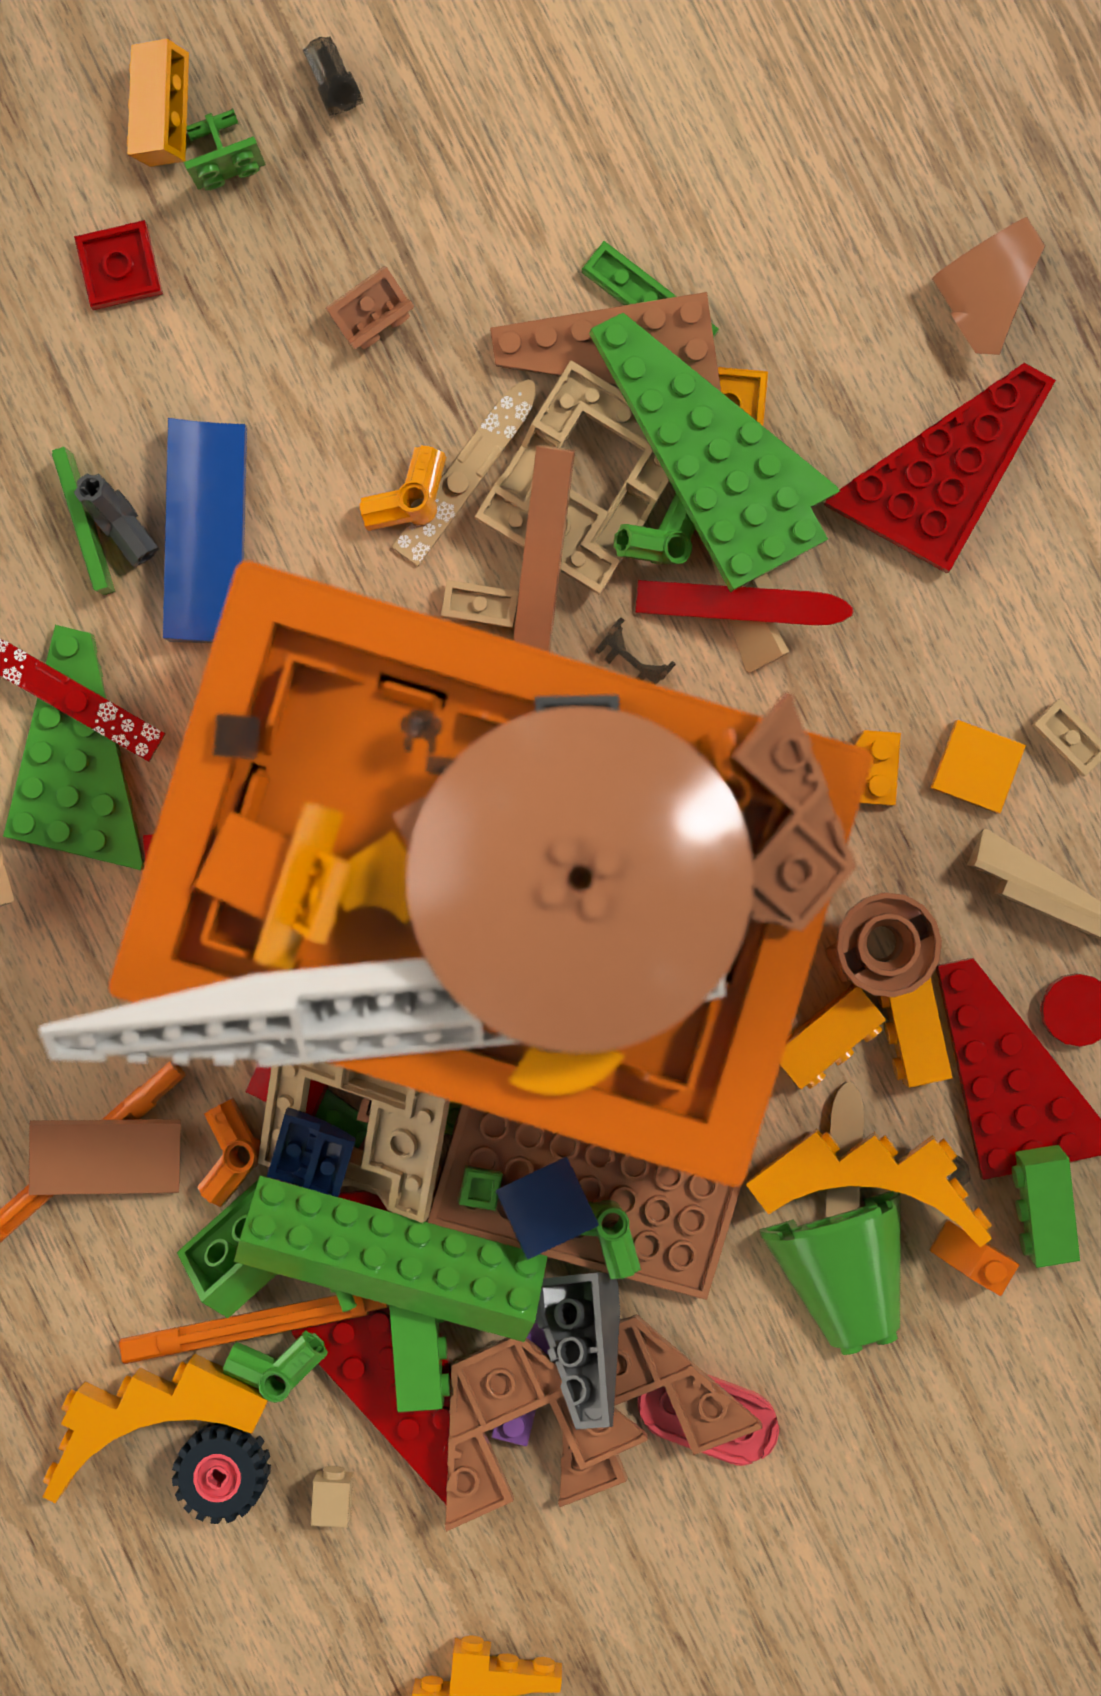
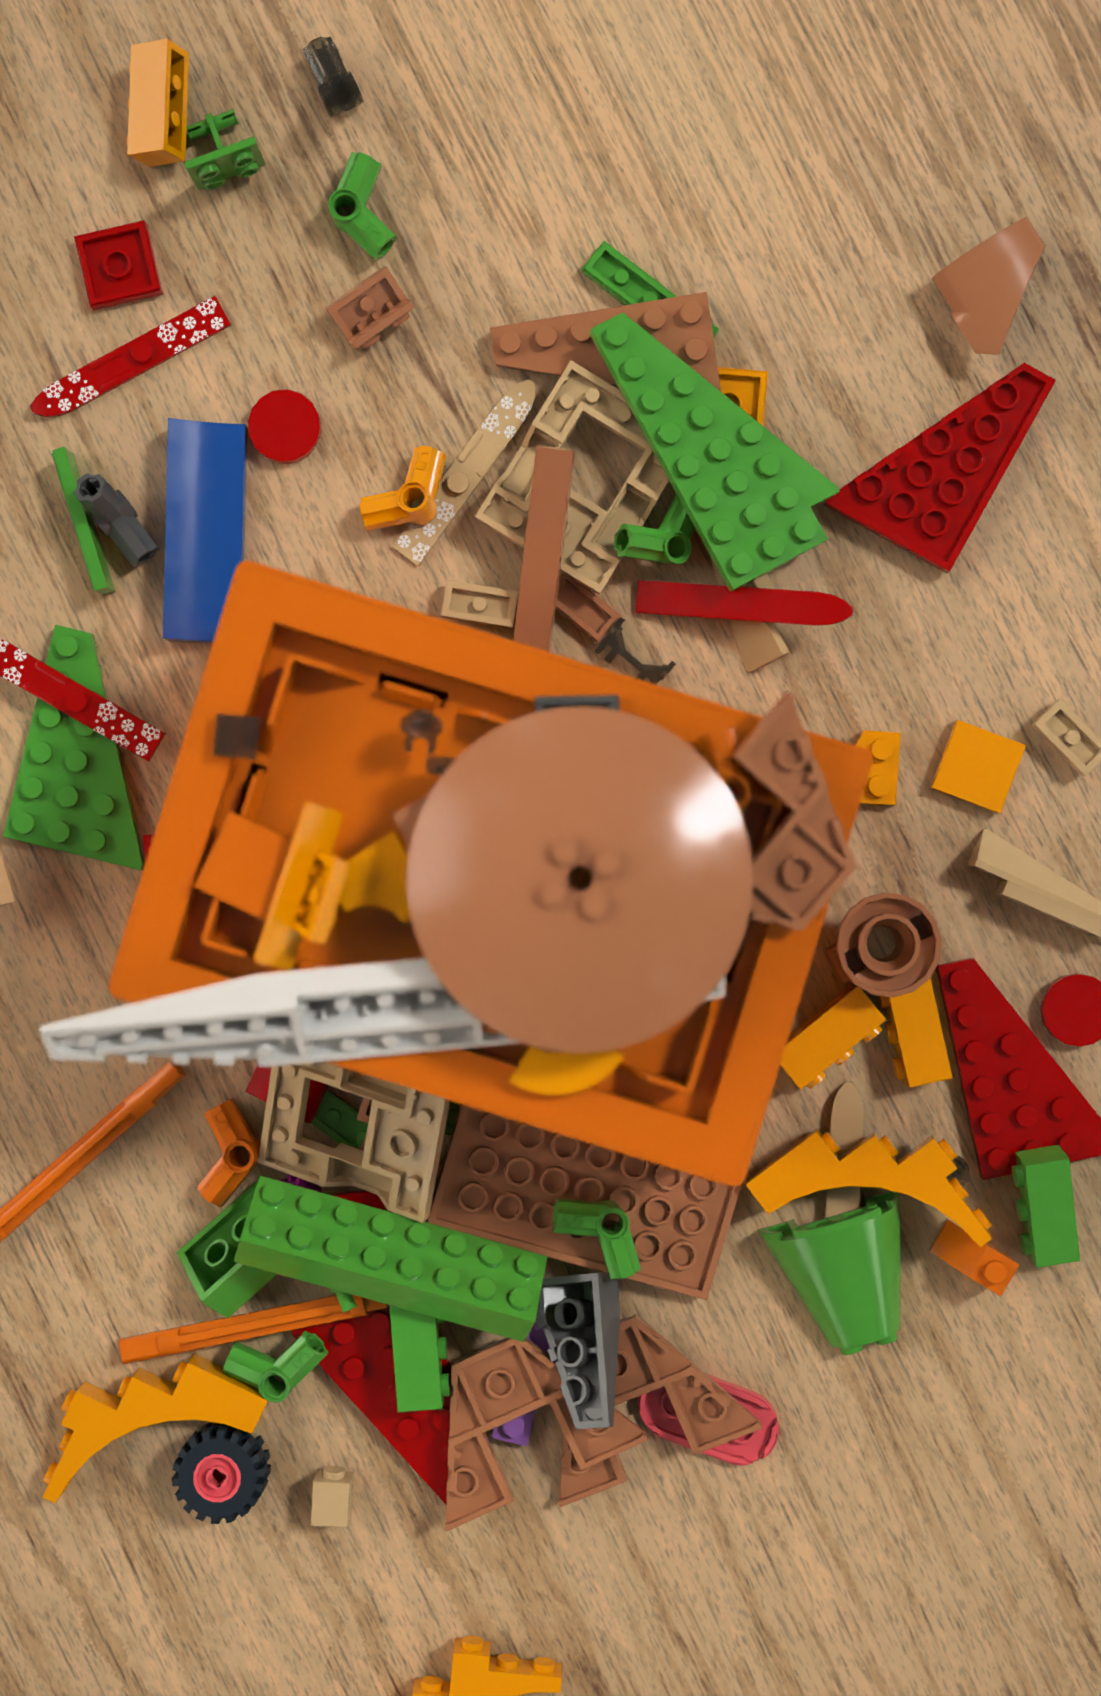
nougat tile [29,1119,181,1195] -> none
dark blue slope [267,1107,356,1197] -> none
bright green tile [458,1165,503,1211] -> none
dark blue slope [495,1156,599,1260] -> none
none -> red piece [30,296,232,417]
none -> red tile [248,389,322,464]
none -> bright green piece [328,152,397,261]
none -> nougat tile [555,573,621,645]

